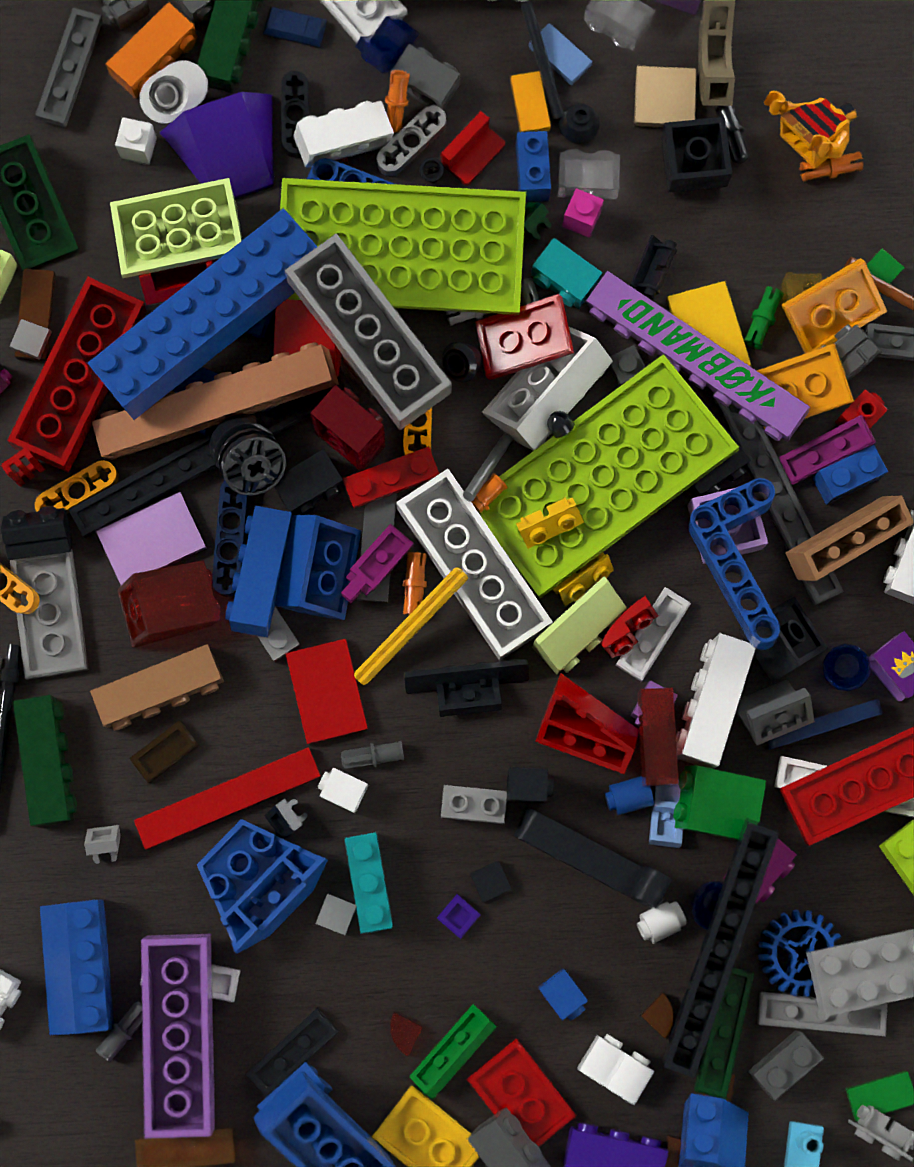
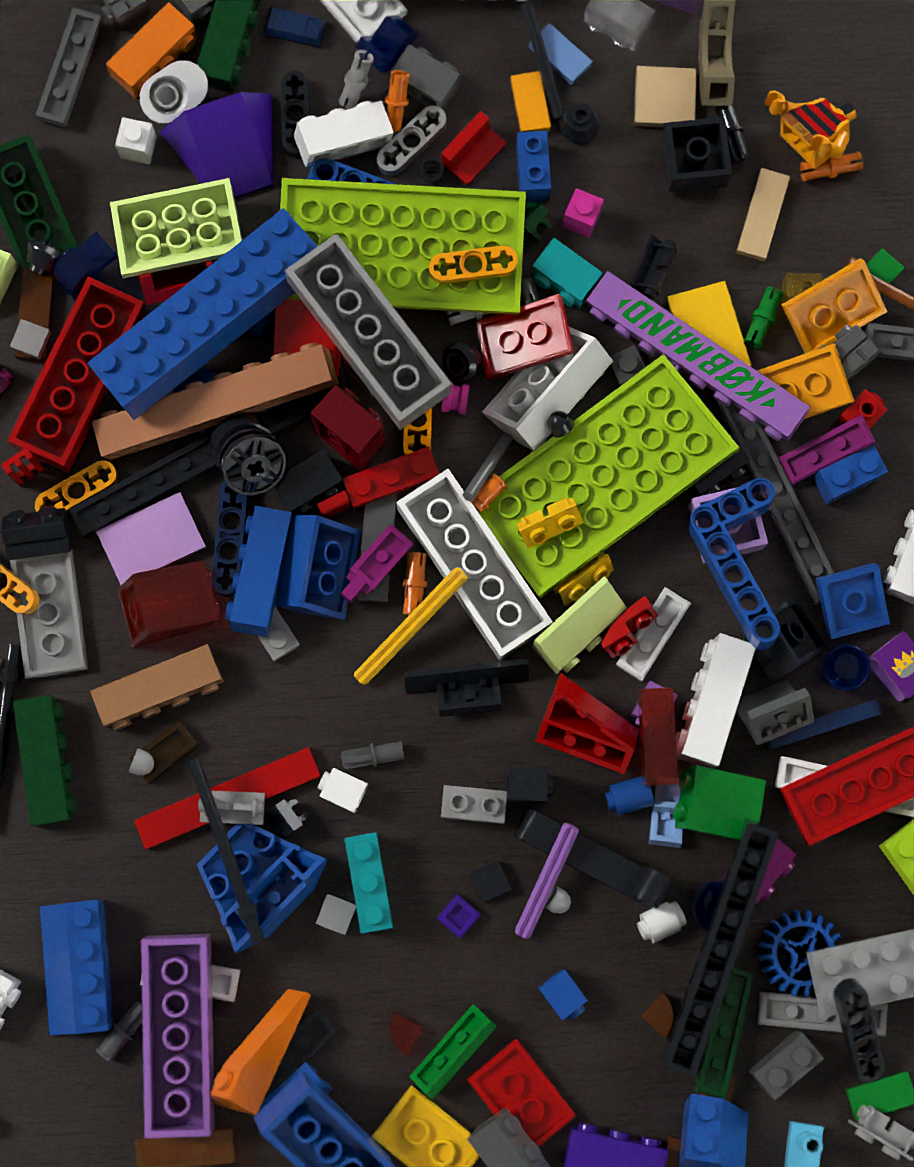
light grey tile [84,825,121,864] -> none
red tile [285,639,368,744] -> none
clear brick [557,149,620,199] -> none
white brick [578,1034,654,1105] -> none
medium nougat brick [786,495,914,581] -> none
none -> black cone [26,238,67,276]
none -> clear blue brick [53,231,118,302]
none -> light grey hinge [128,748,154,776]
none -> black bar [188,758,265,944]
none -> light grey hinge [198,791,265,825]
none -> orange wedge [210,989,311,1115]
none -> red tile [317,490,351,519]
none -> light grey pin [339,50,374,109]
none -> light orange beam [429,246,518,284]
none -> dark pink wheel [441,382,470,415]
none -> medium lavender axle [515,823,579,939]
none -> light grey hinge [544,886,571,914]
none -> tan tile [736,168,790,262]
none -> blue plate [816,563,890,639]
none -> black beam [834,978,884,1083]

